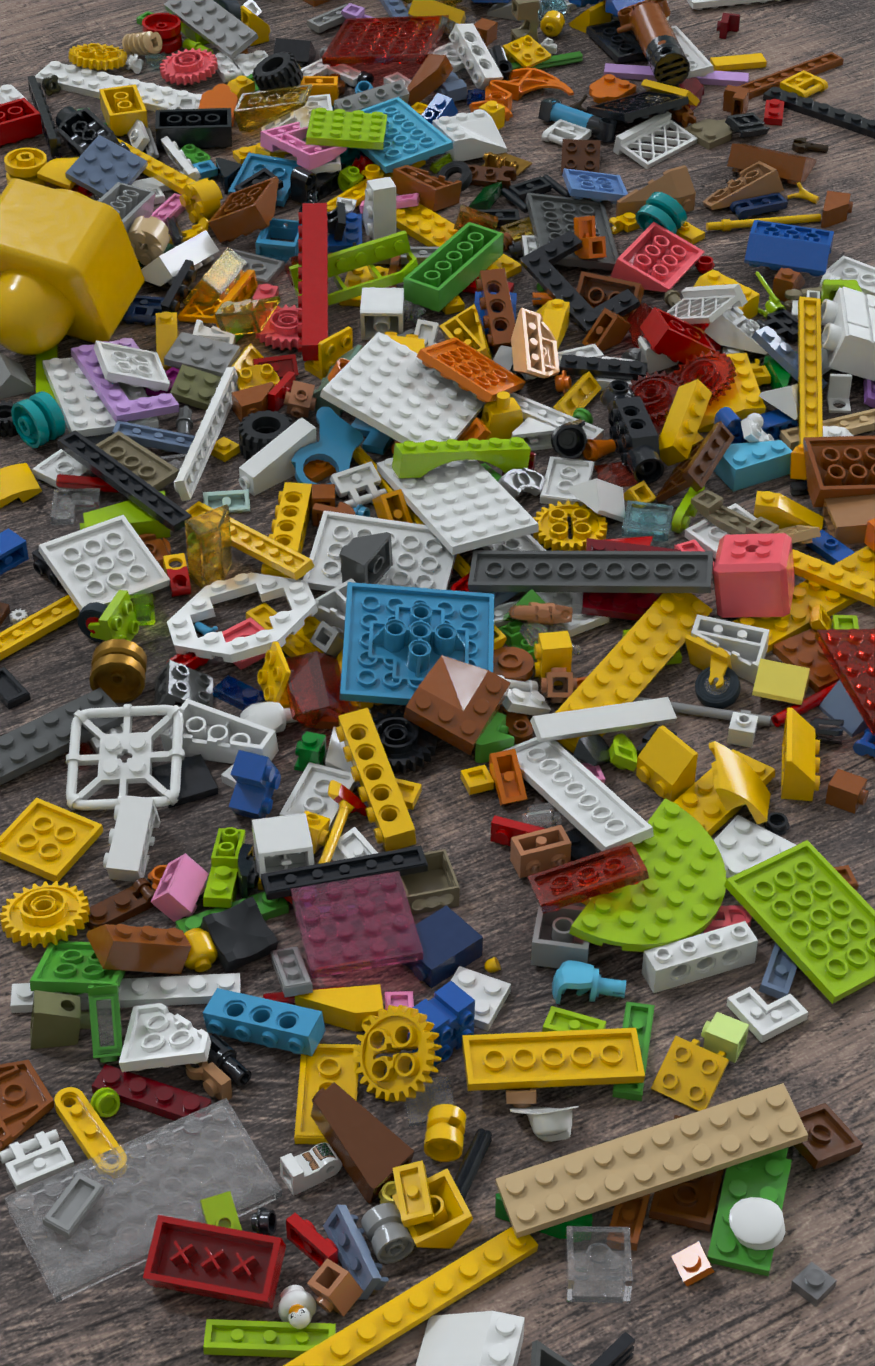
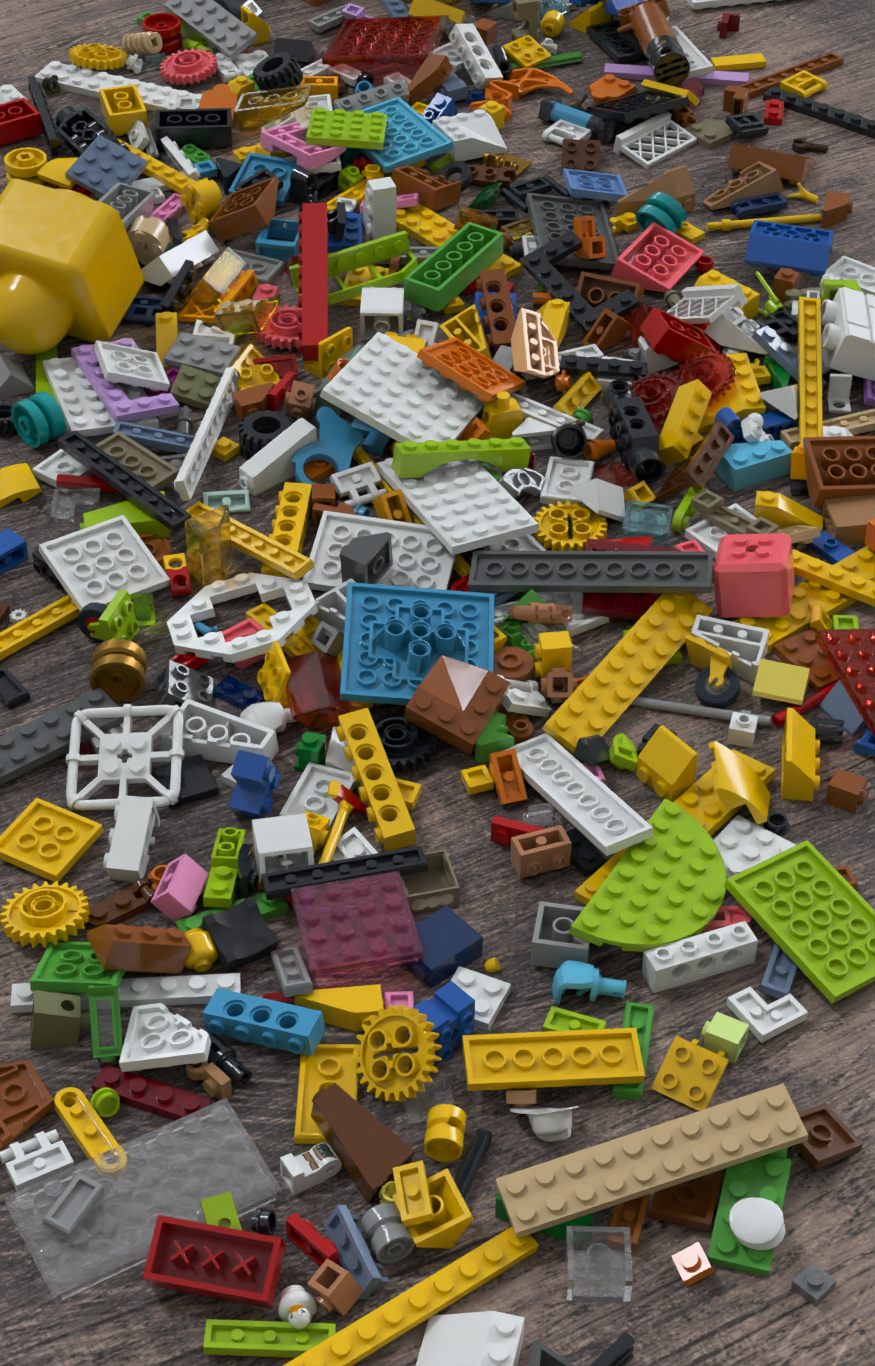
clear red plate [527,842,649,914] -> none
white tile [530,697,677,743] -> none

